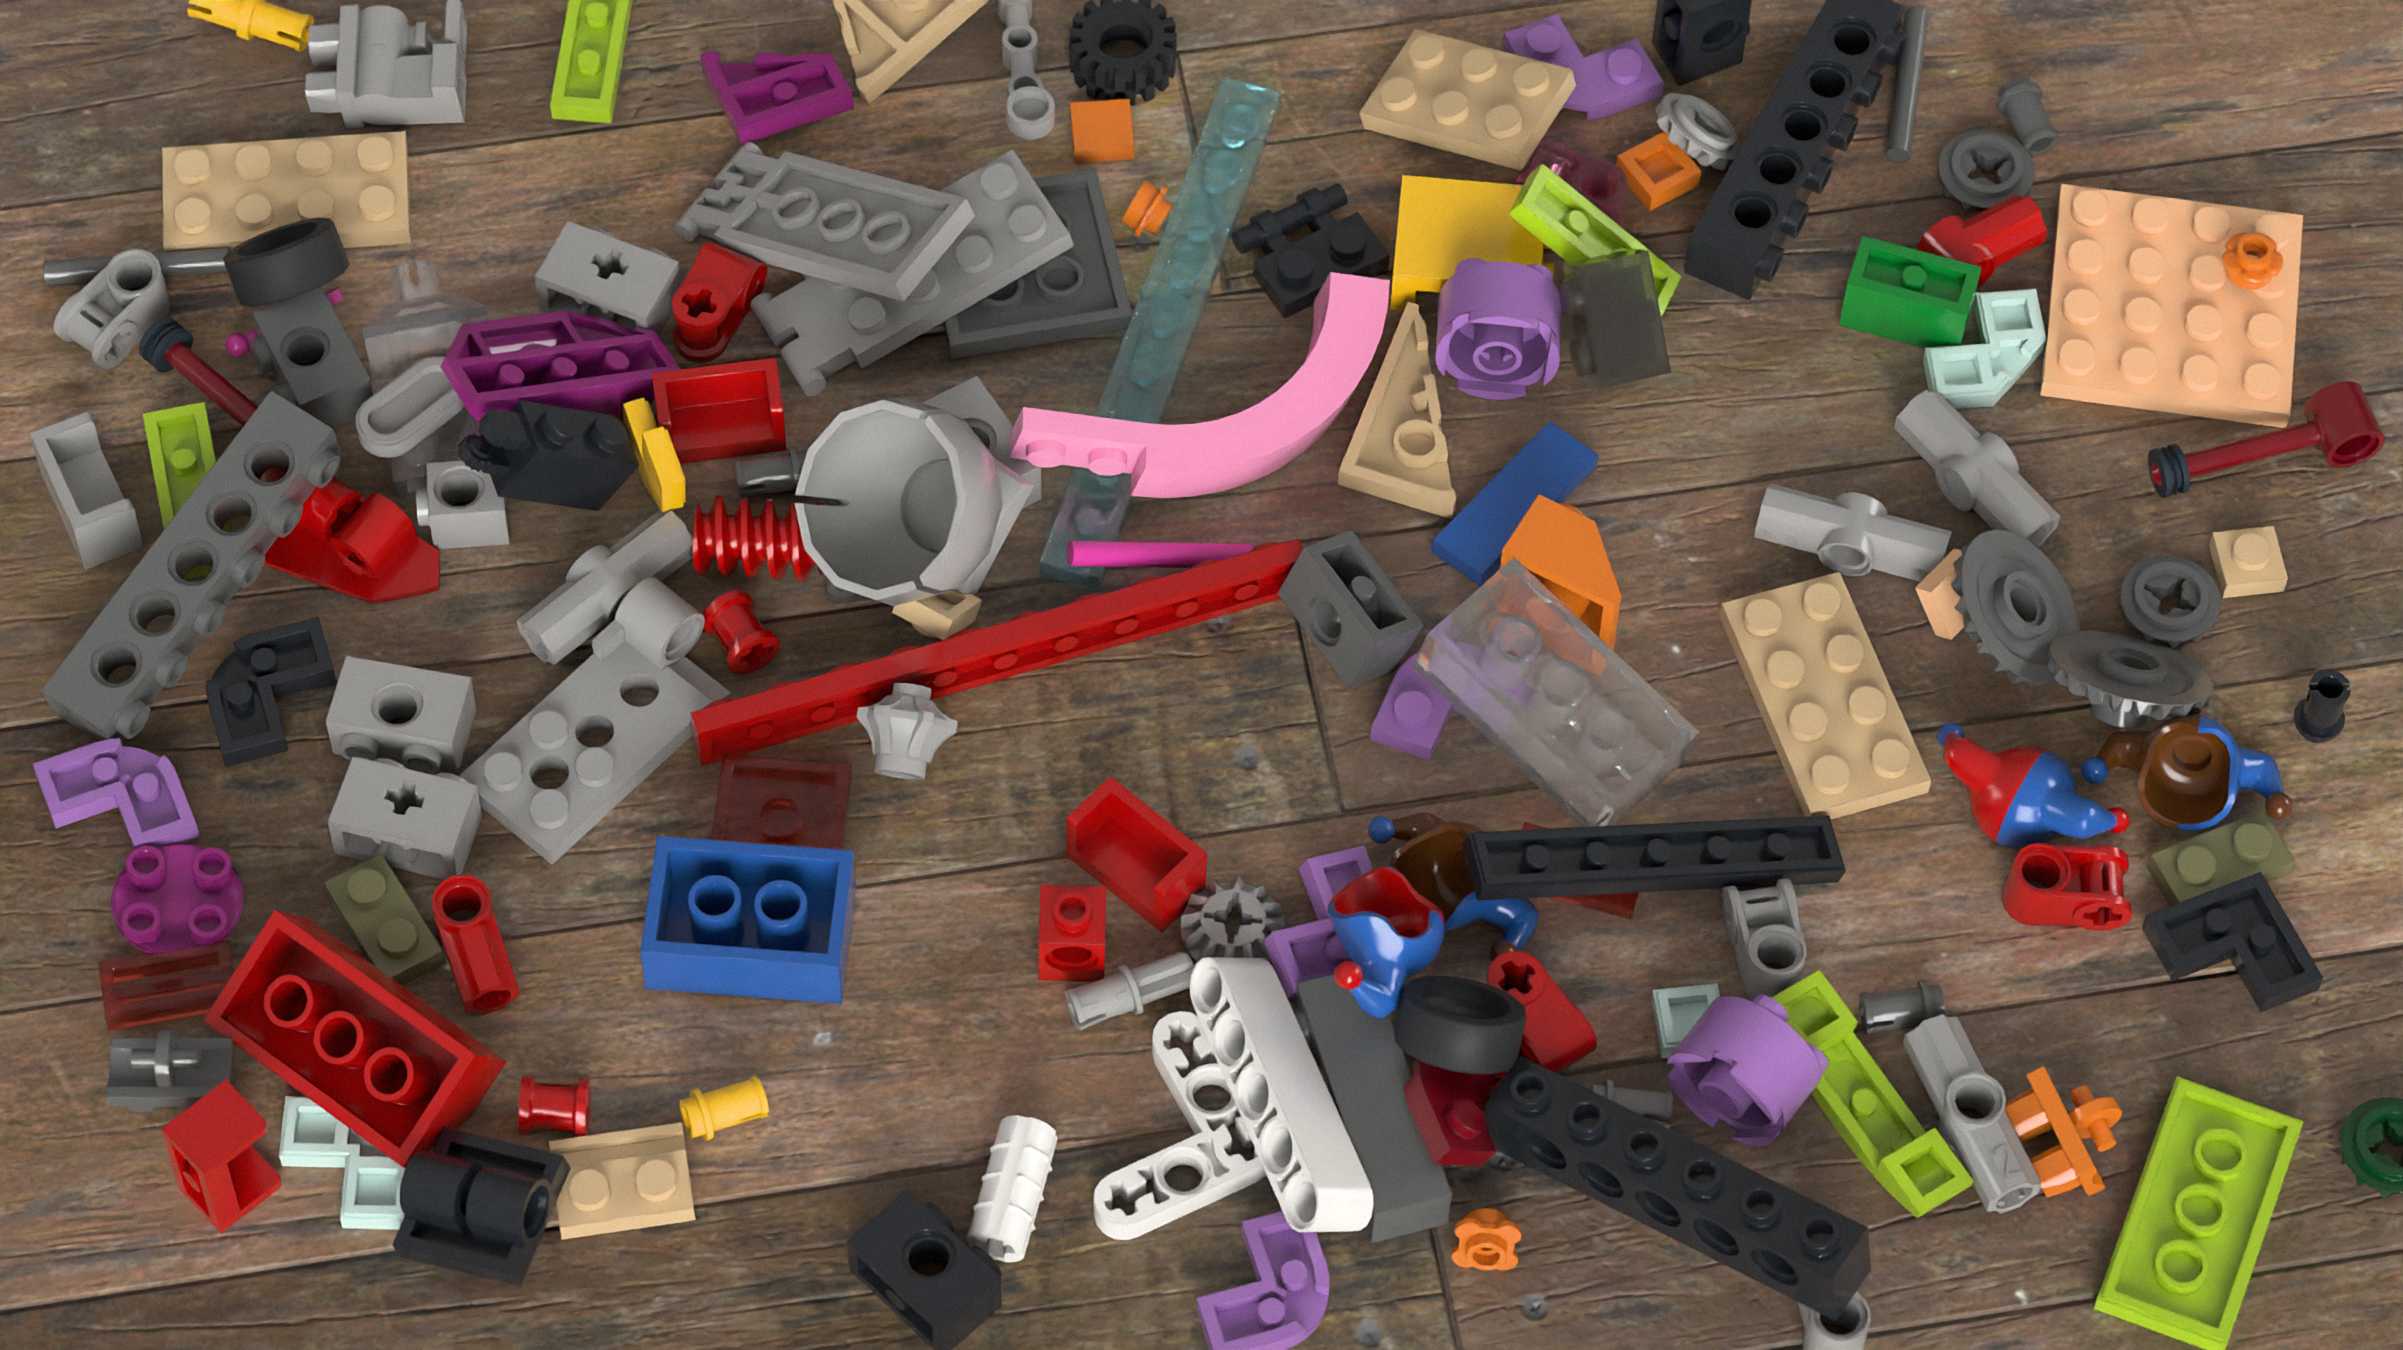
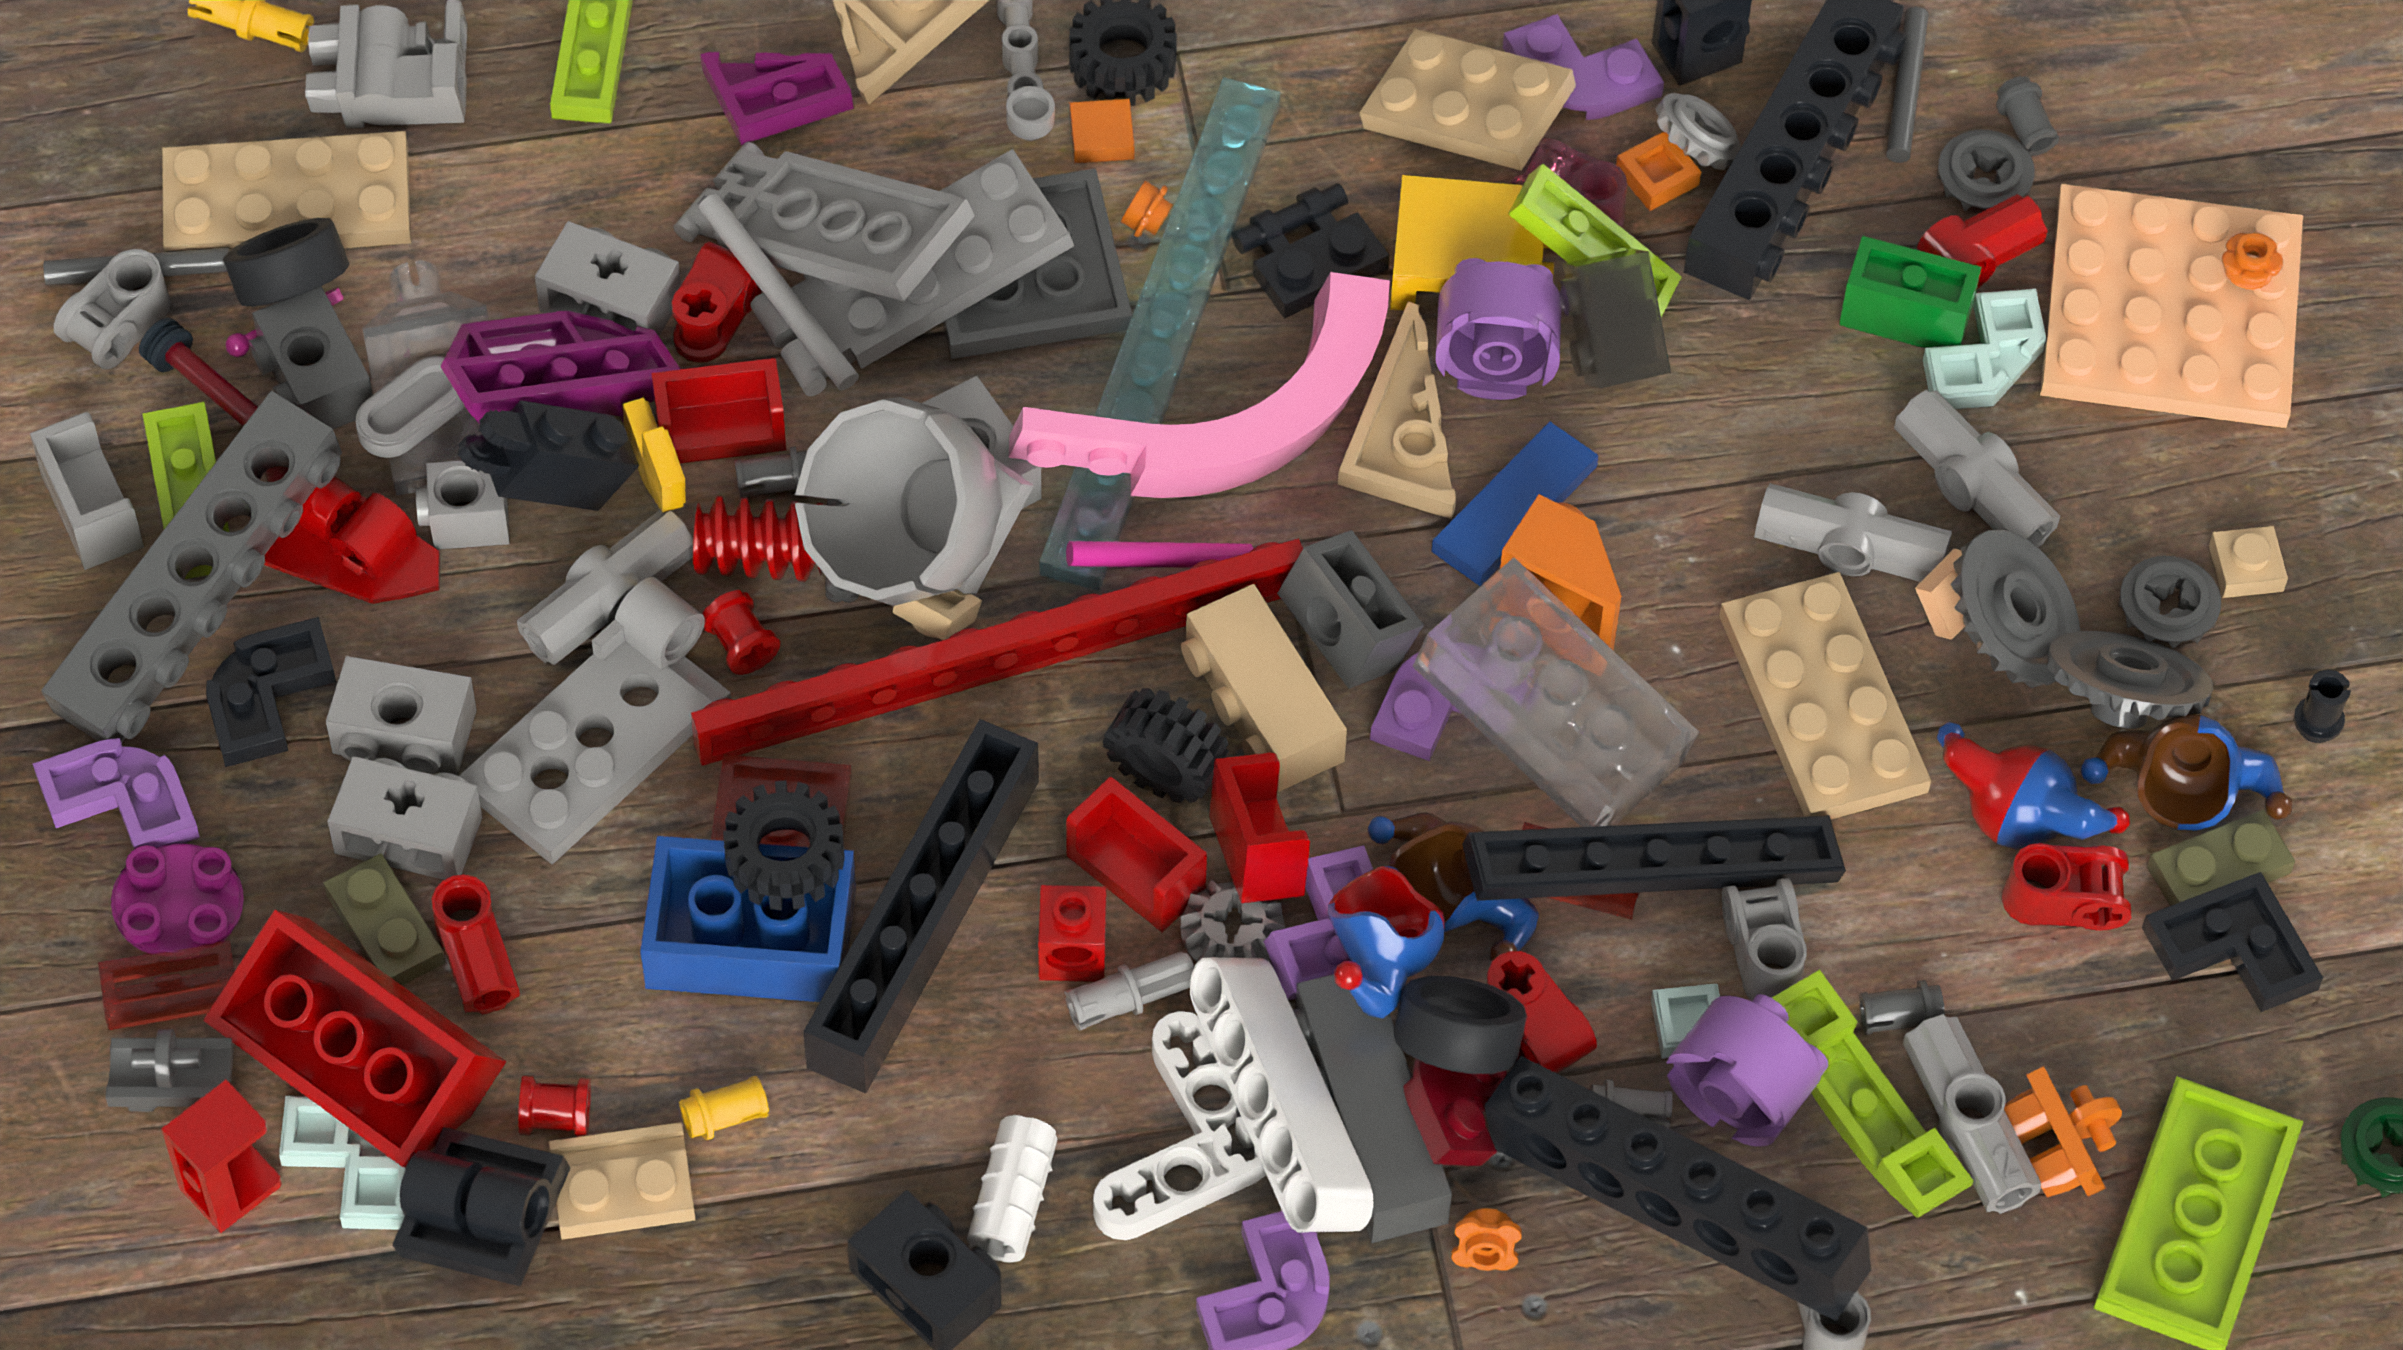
light grey rock [857,683,958,780] -> none
dark red piece [2148,381,2385,498] -> none
none -> light grey bar [698,194,859,391]
none -> black tyre [723,780,845,910]
none -> black brick [803,719,1039,1094]
none -> black tyre [1102,688,1229,803]
none -> tan brick [1181,584,1347,793]
none -> red panel [1209,752,1310,904]

